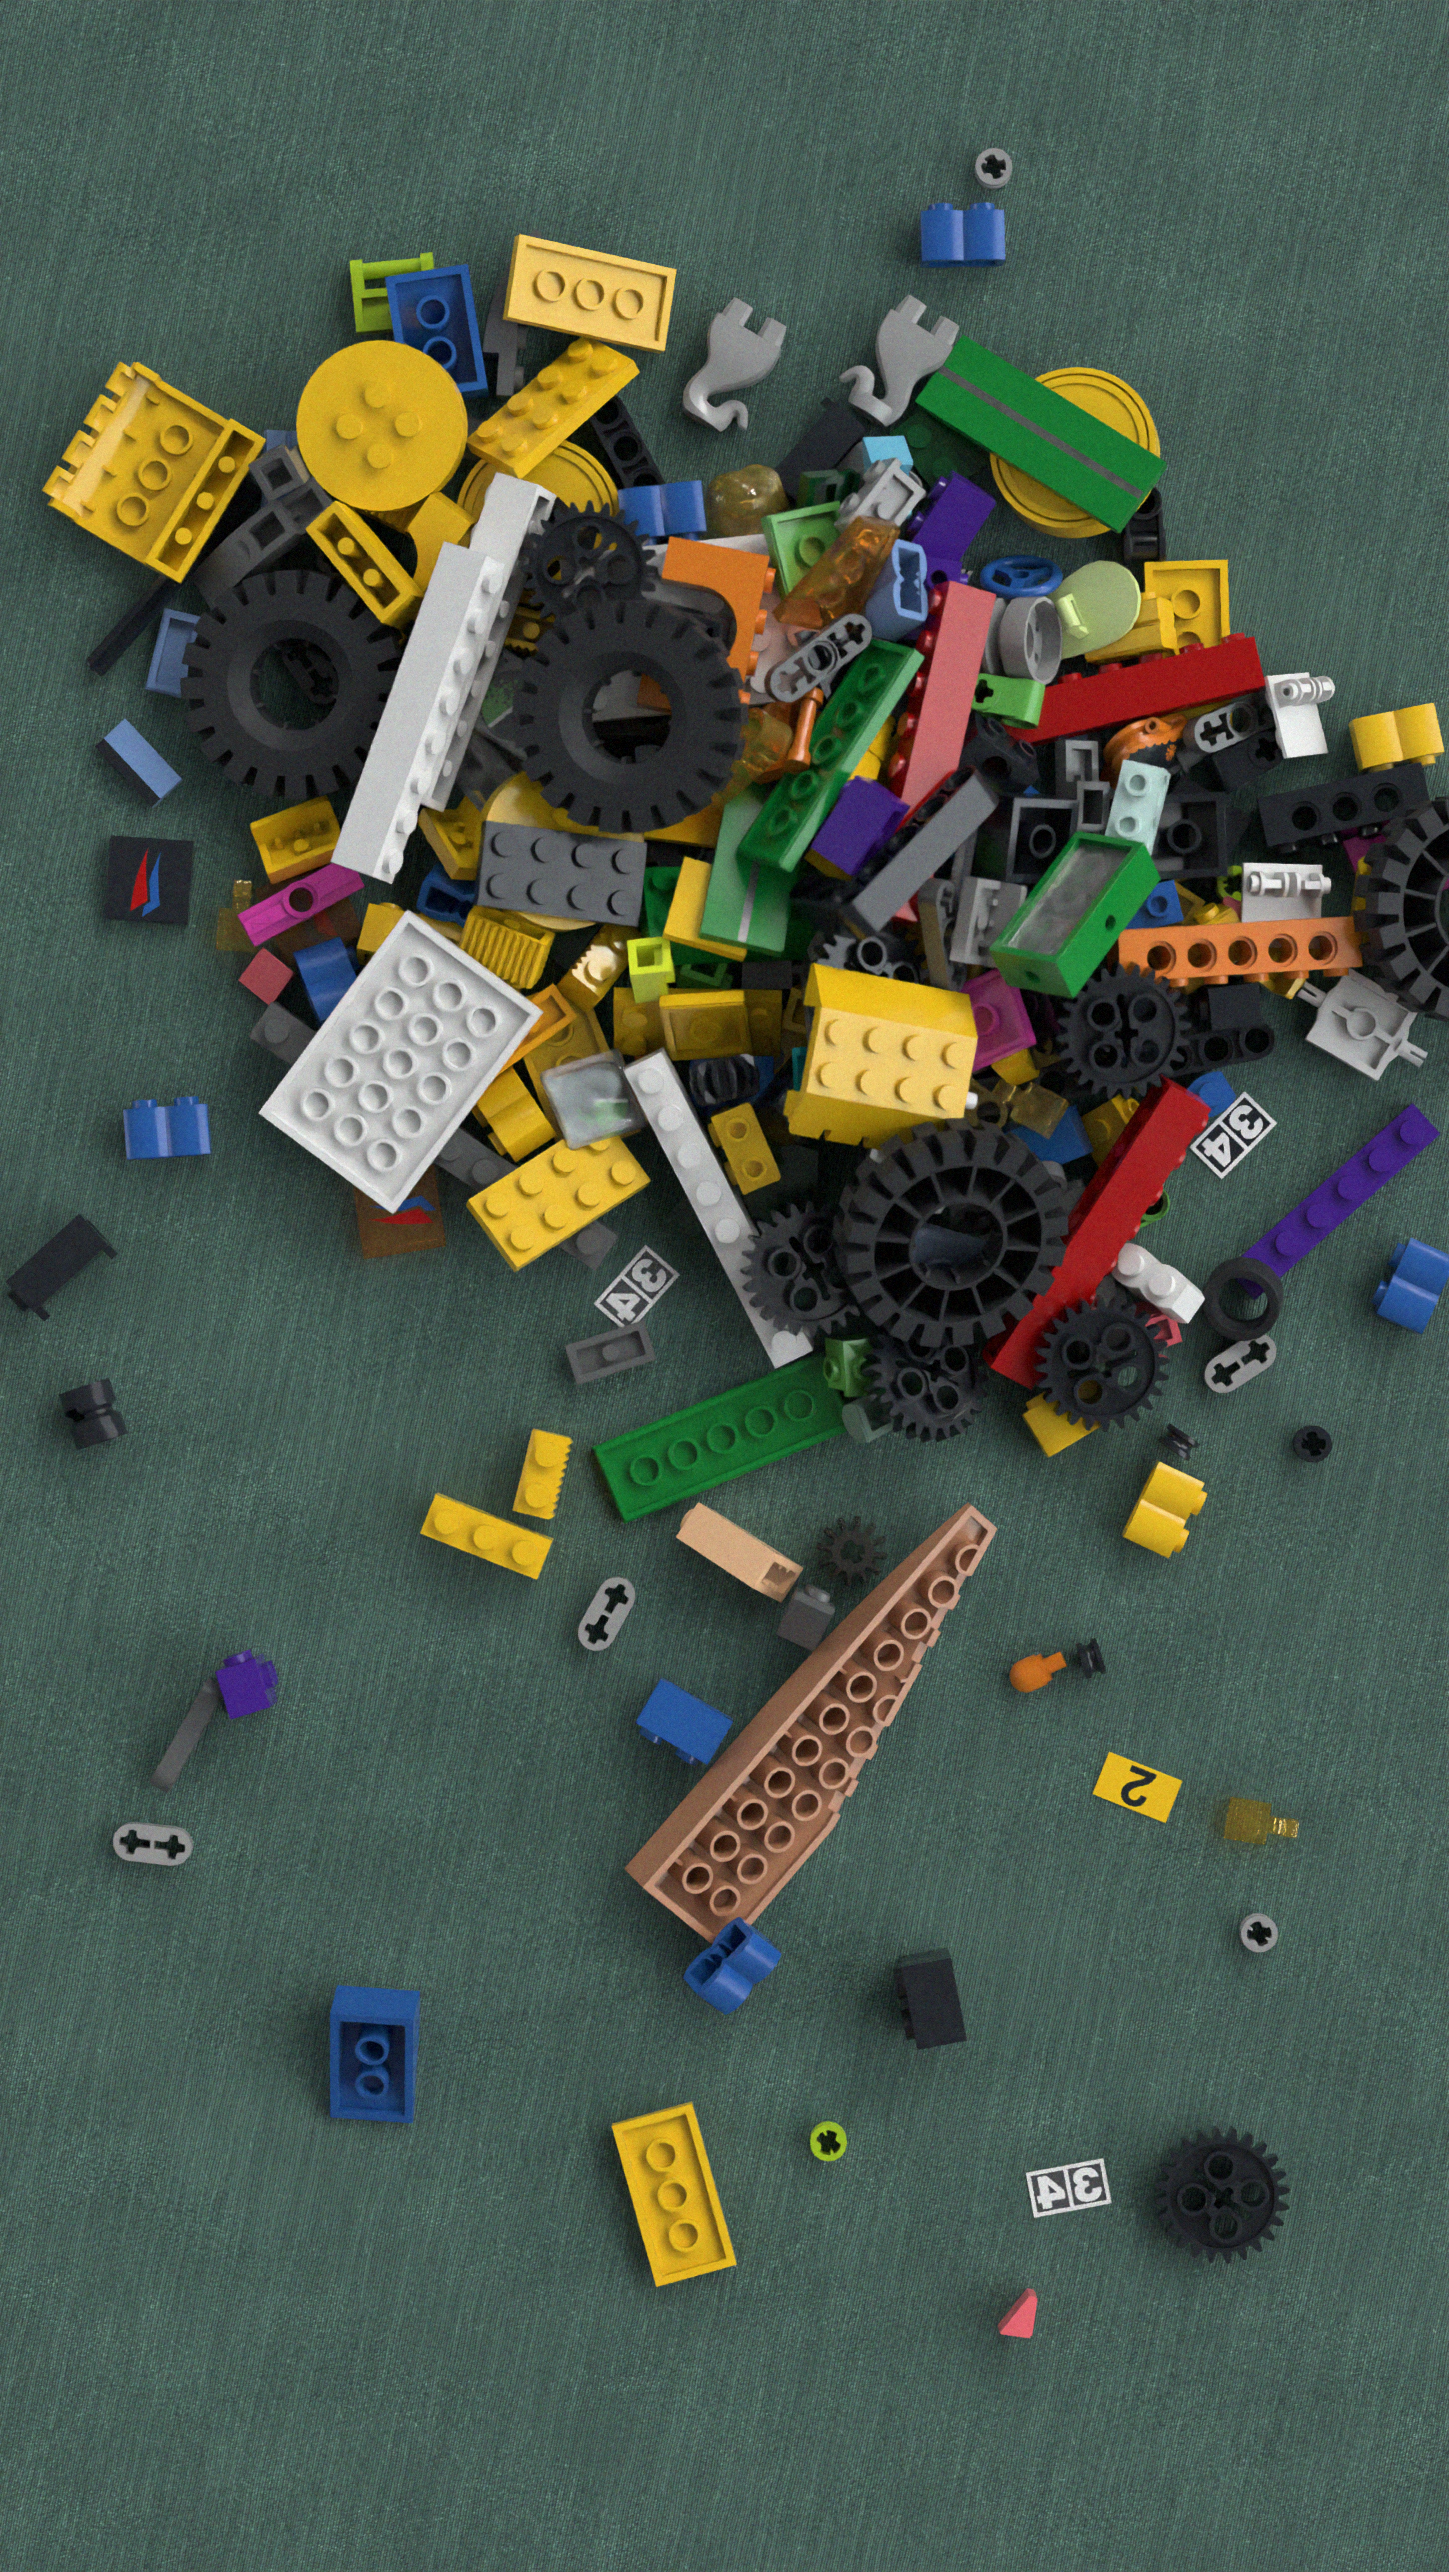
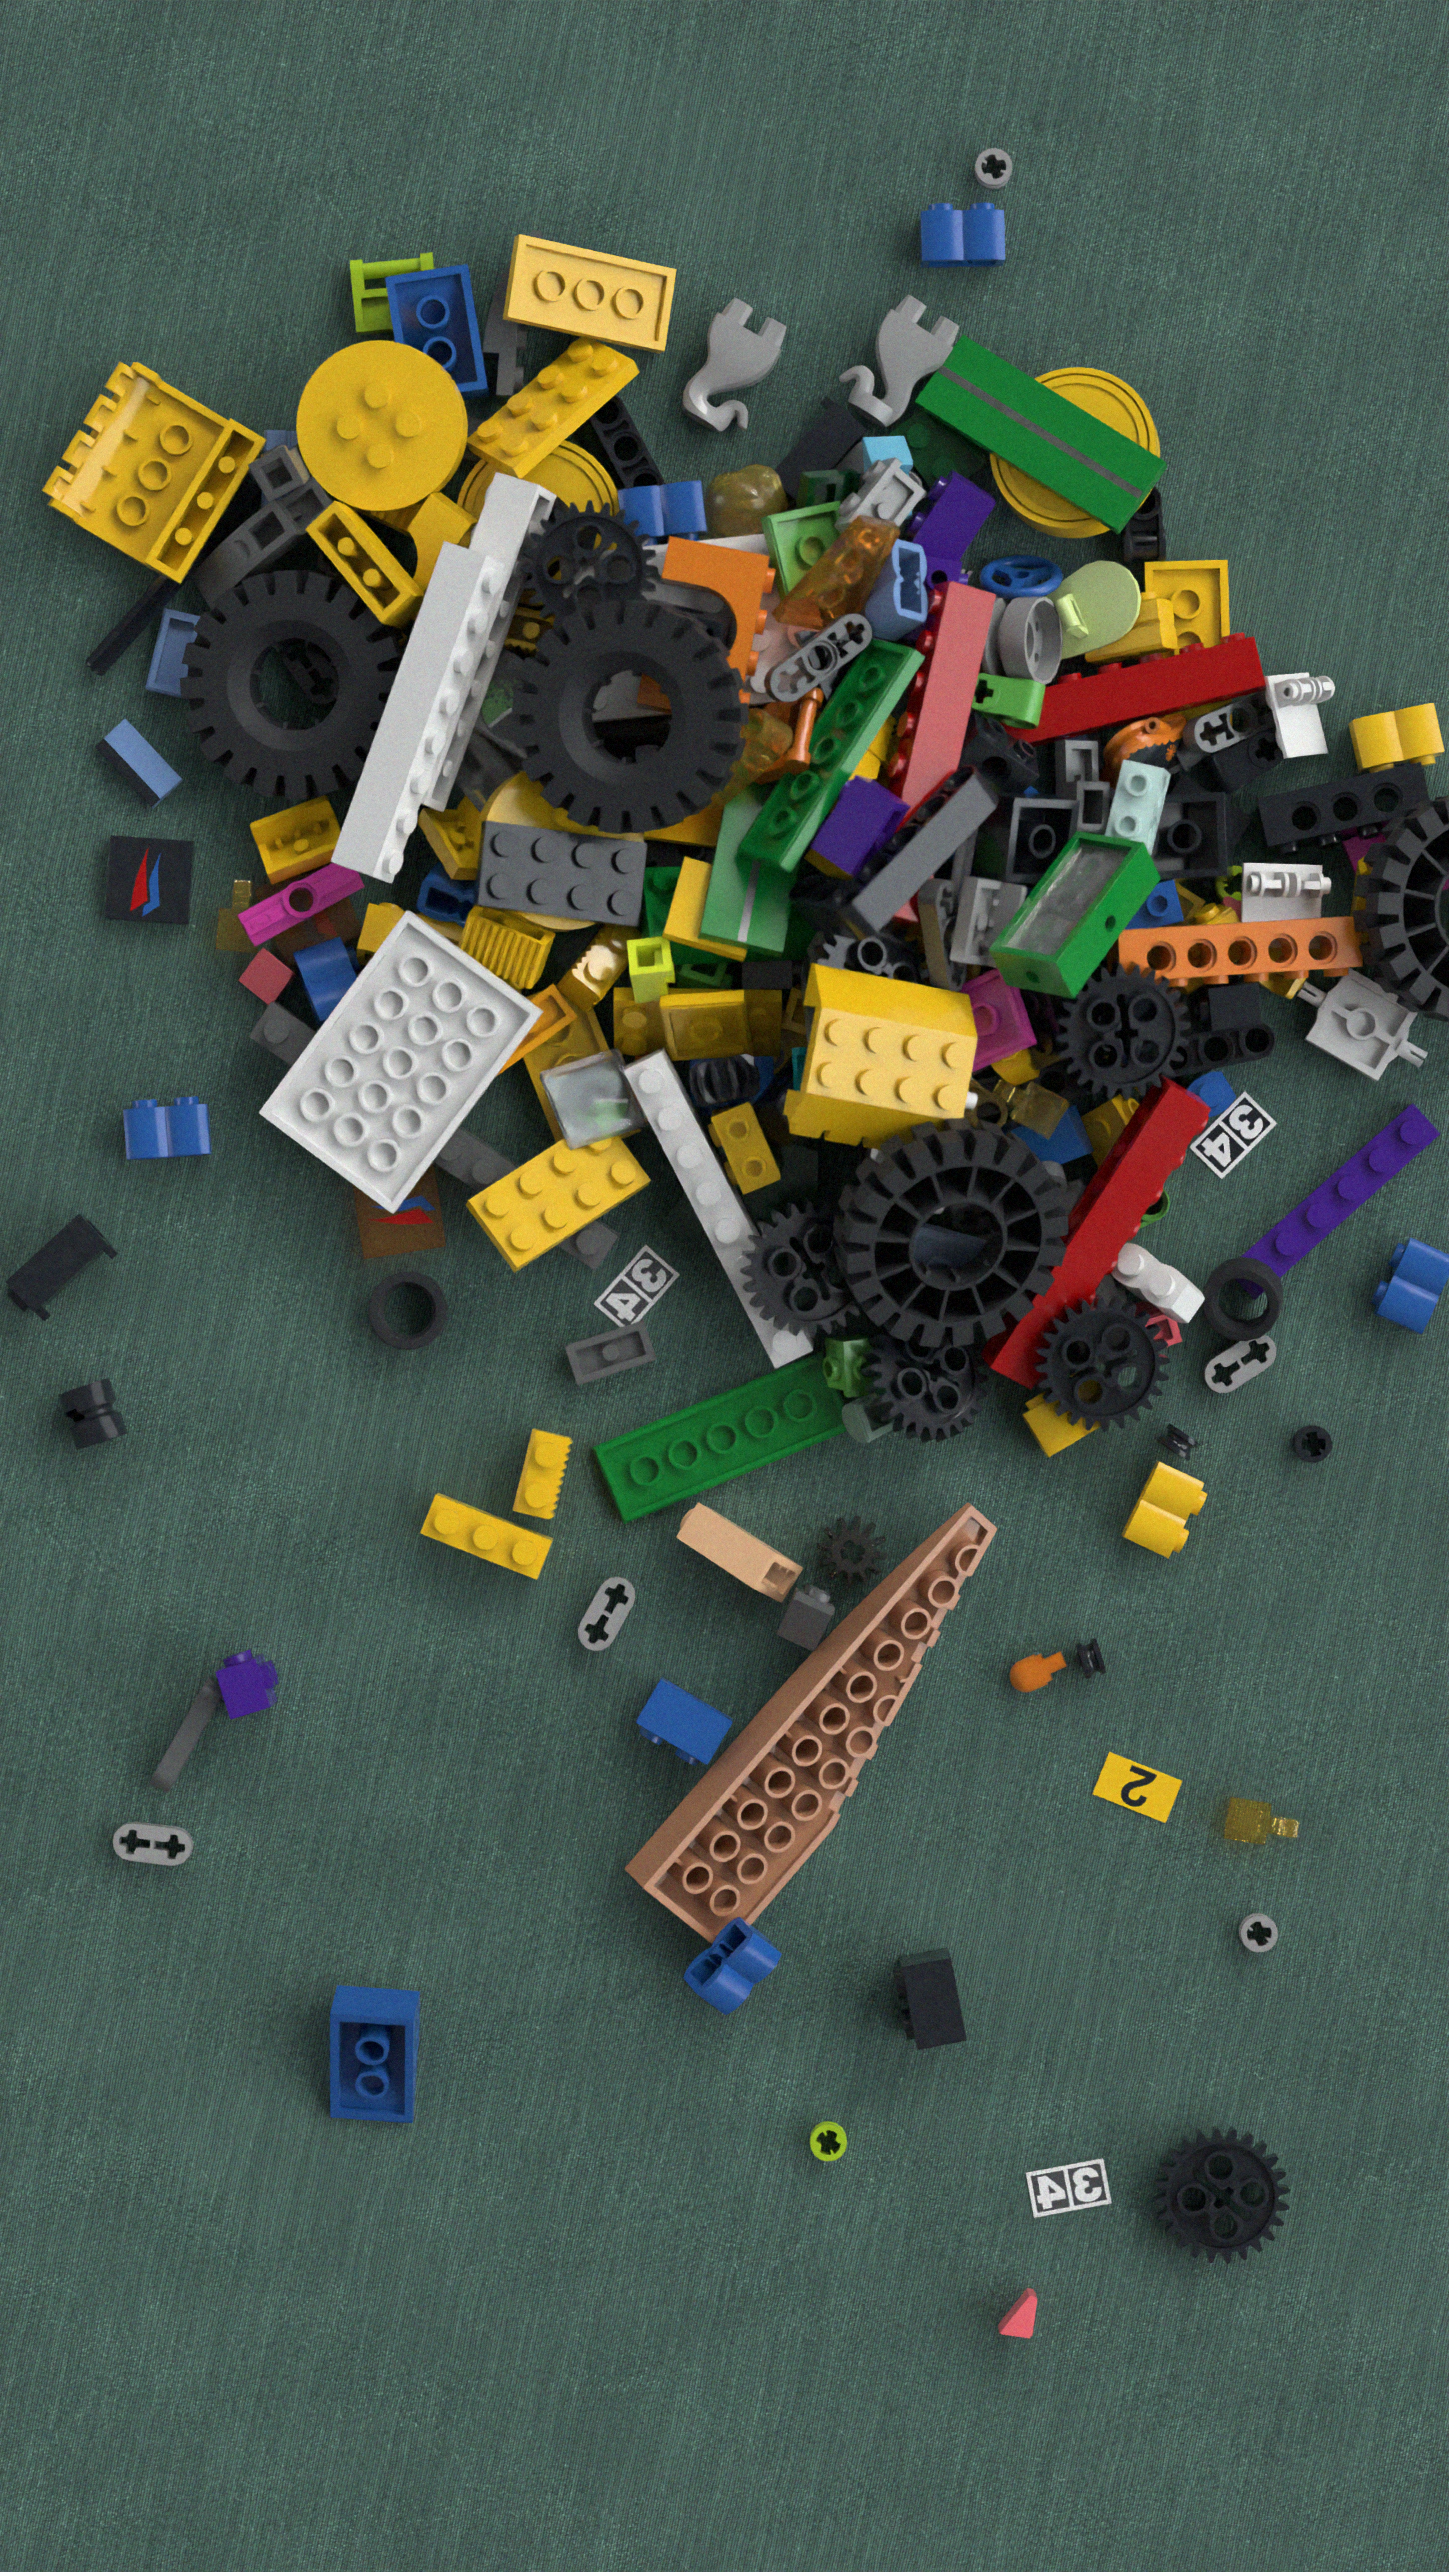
yellow brick [471,1066,557,1162] -> none
yellow plate [612,2101,737,2287] -> none
none -> black tyre [368,1272,448,1350]

